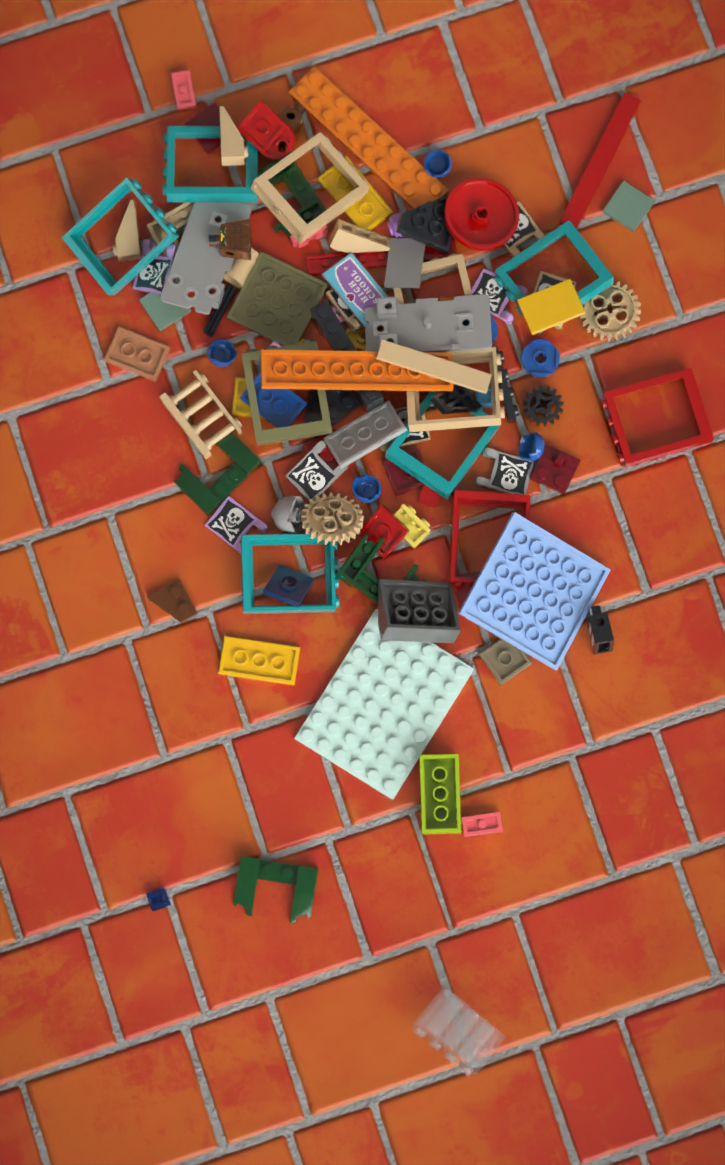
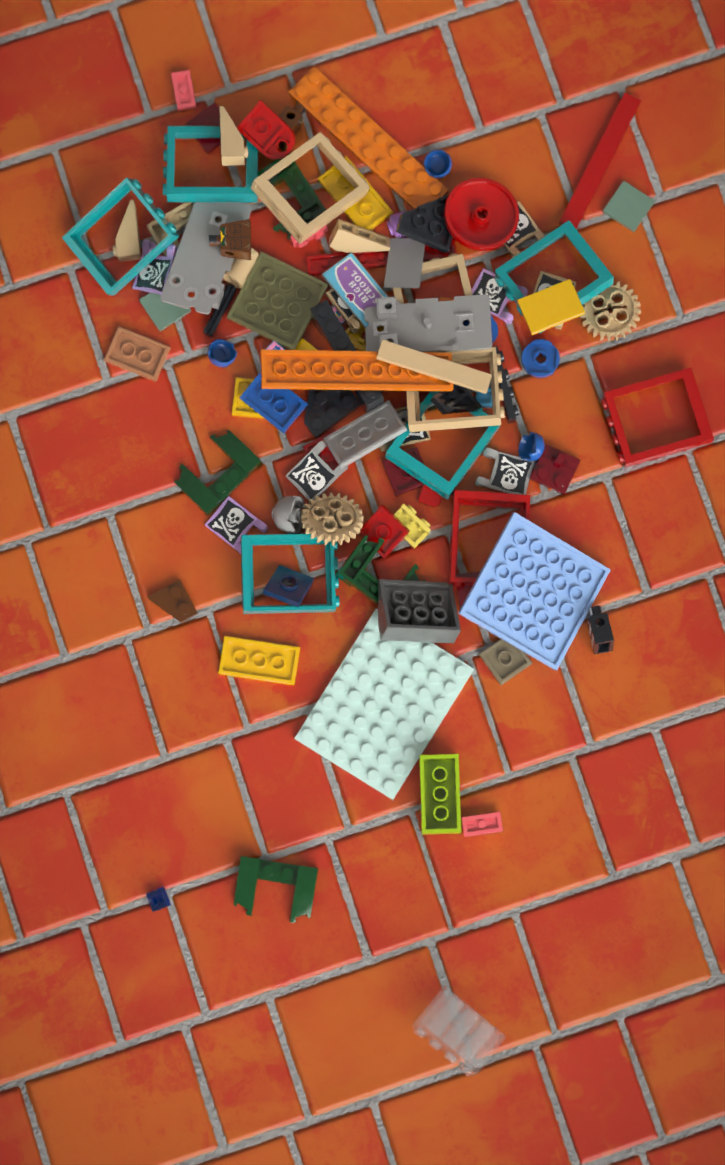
tan fence [159,370,242,460] -> none
olive window [242,339,333,446] -> none
blue hair [352,474,382,503] -> none
black gear [522,385,564,427] -> none

